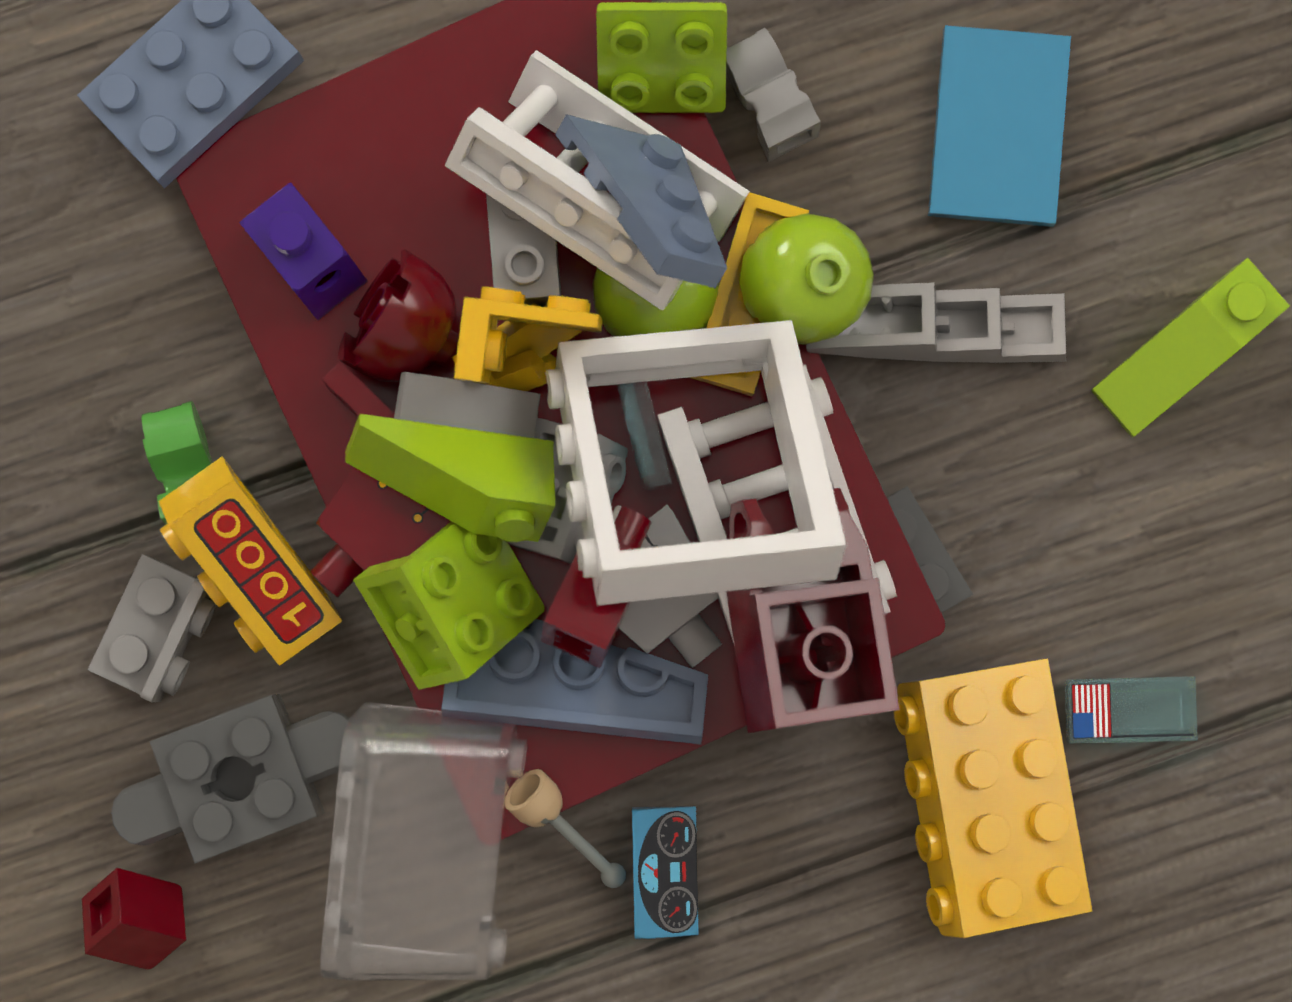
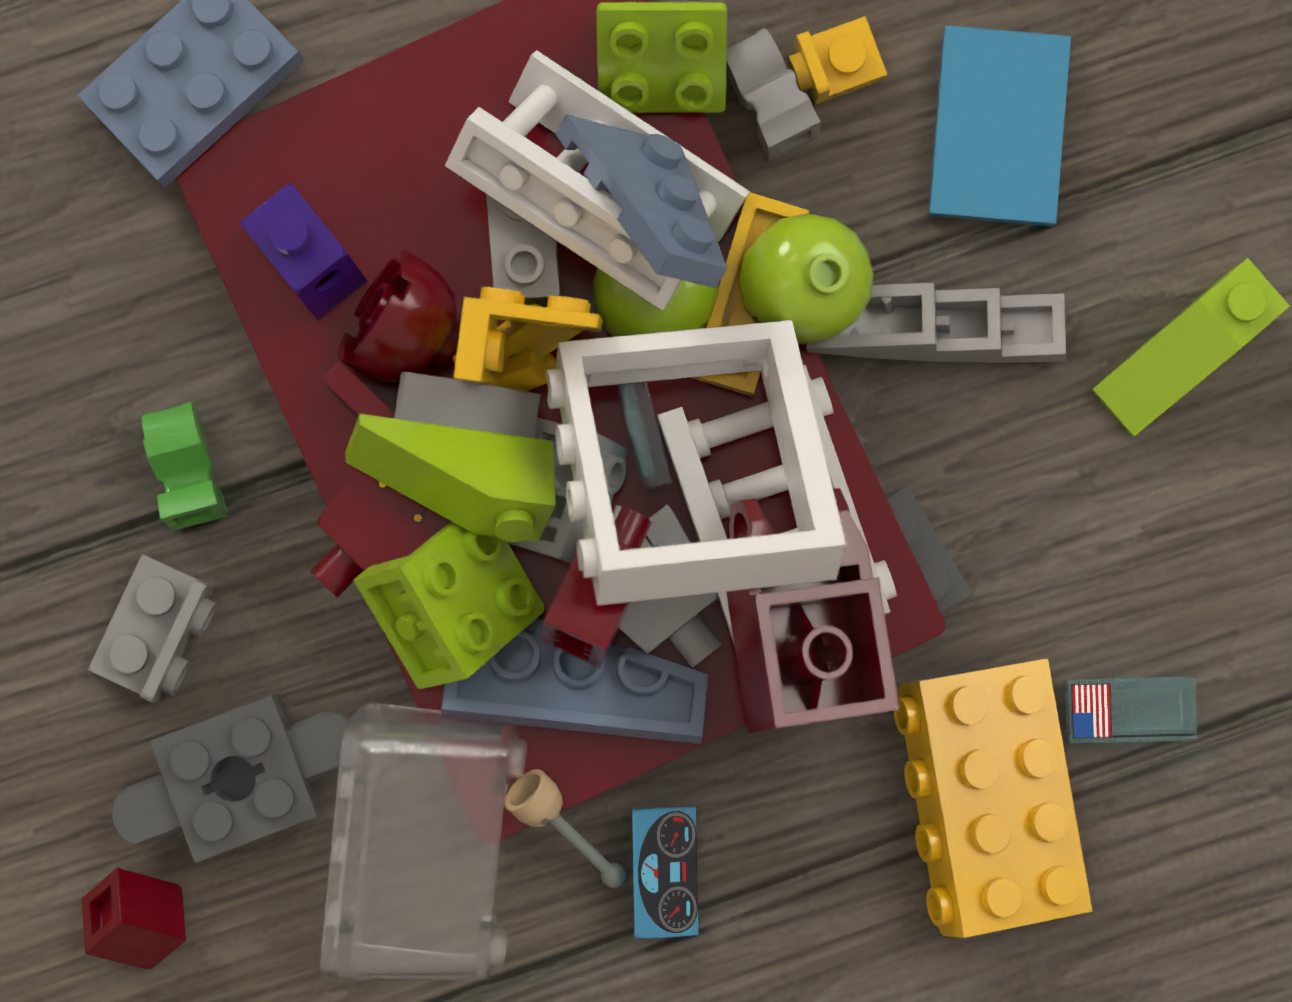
yellow brick [158,456,342,666] -> none
none -> yellow bracket [787,16,888,105]

